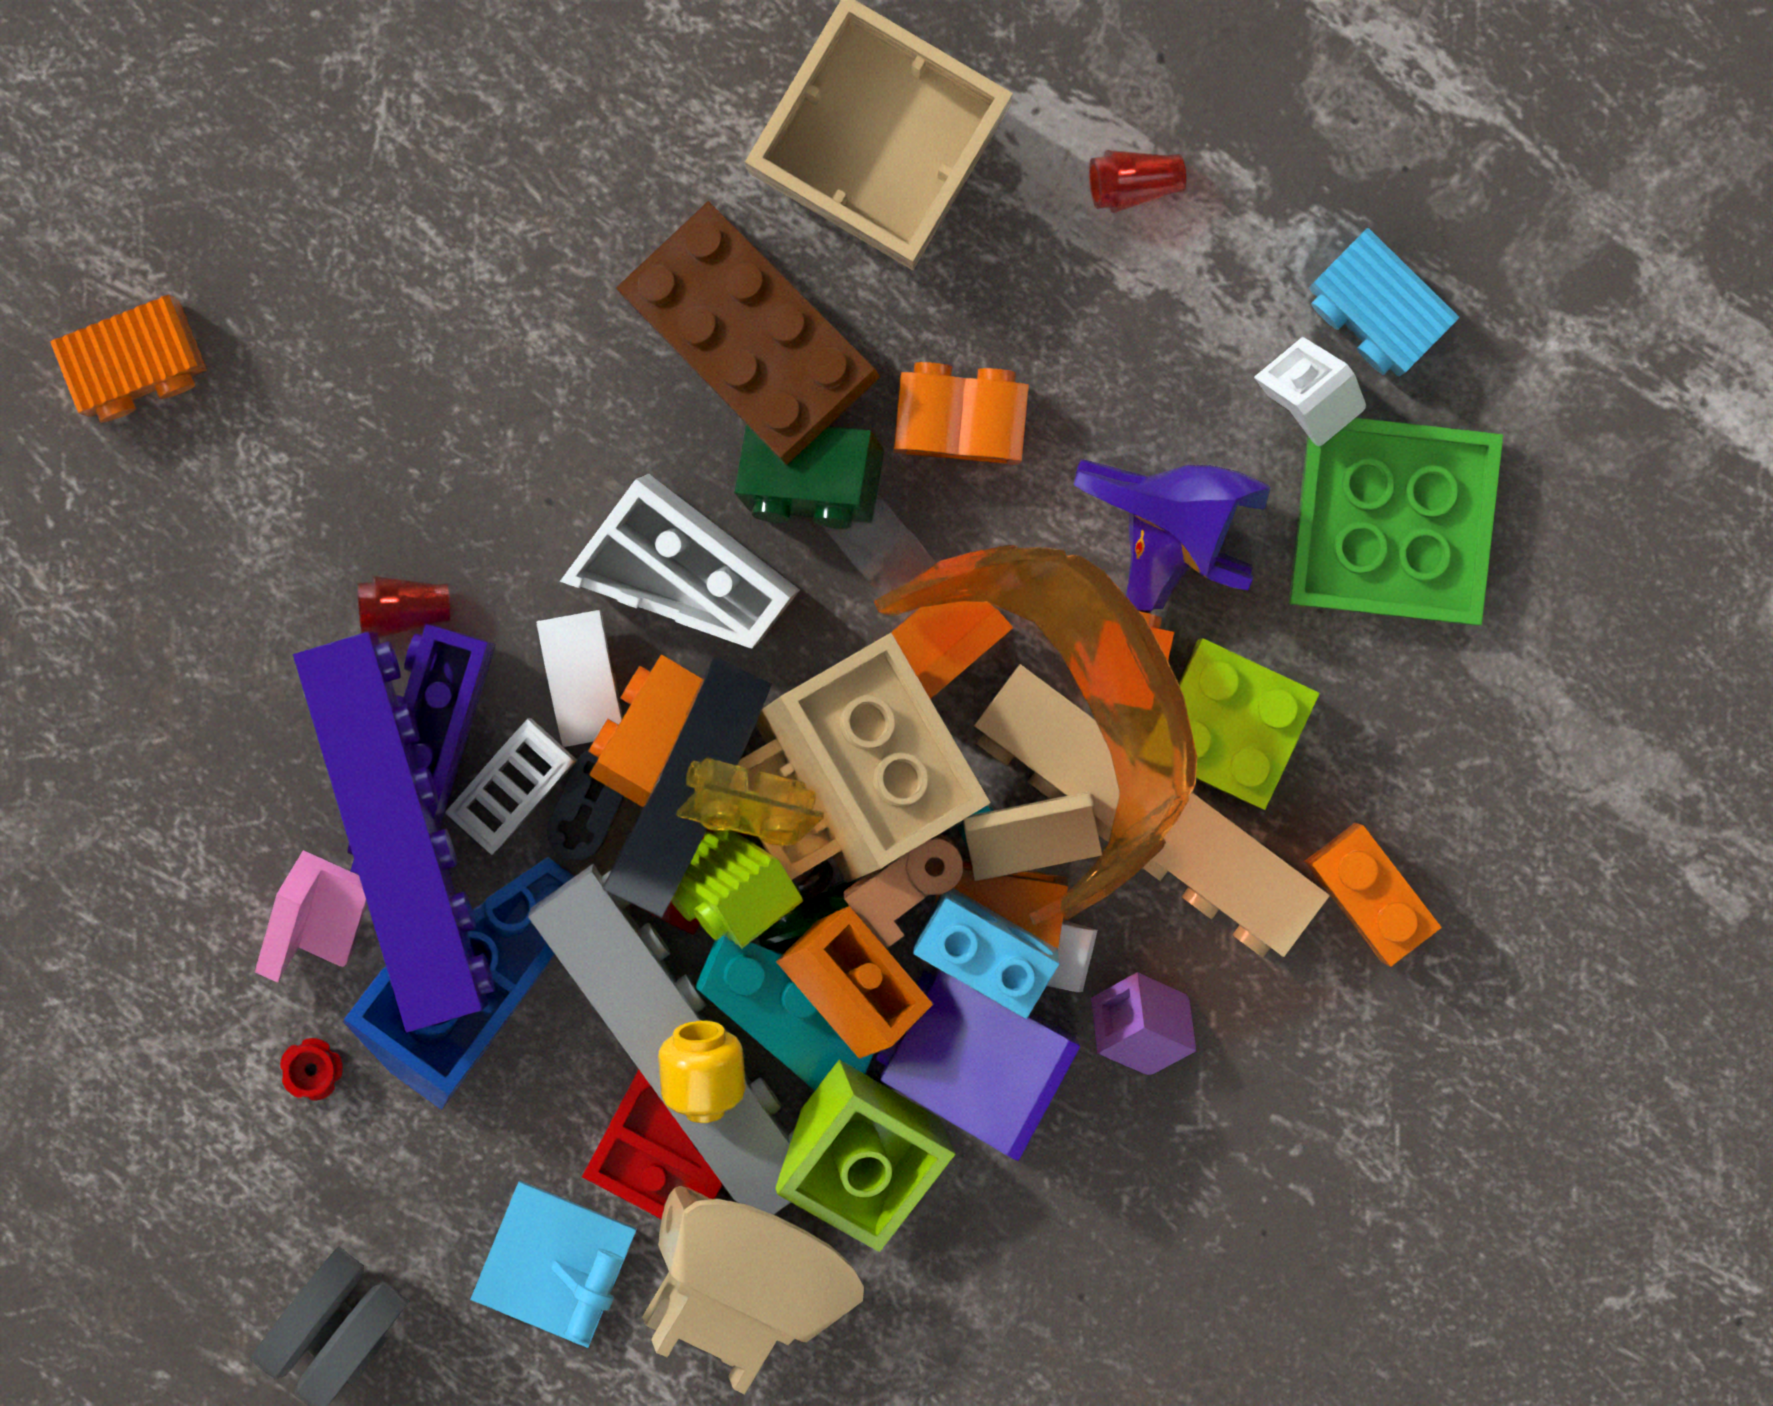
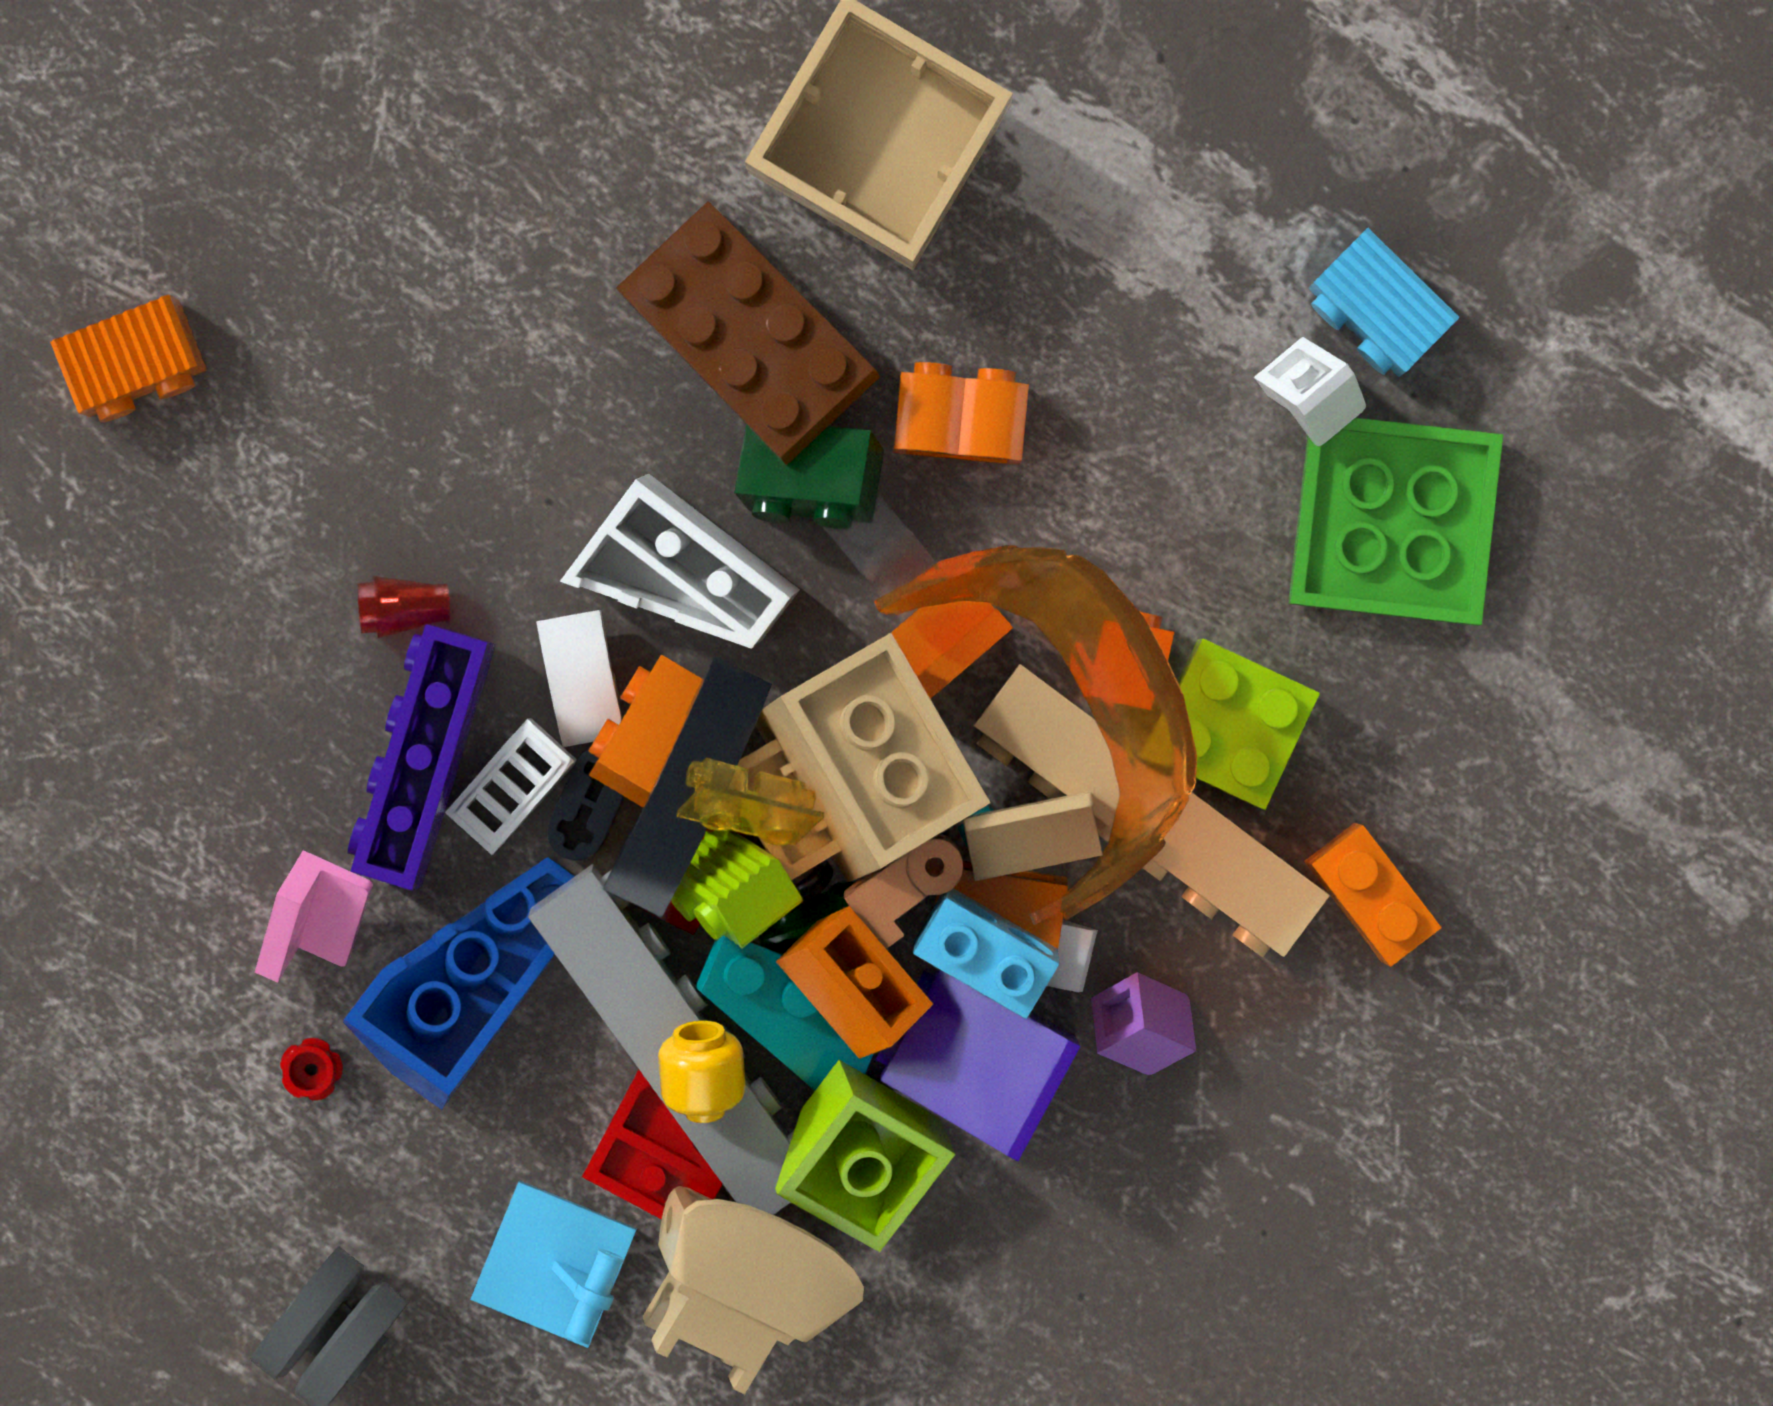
dark purple brick [293,631,495,1033] -> none
dark purple piece [1074,459,1271,613] -> none
clear red cone [1089,150,1187,213] -> none

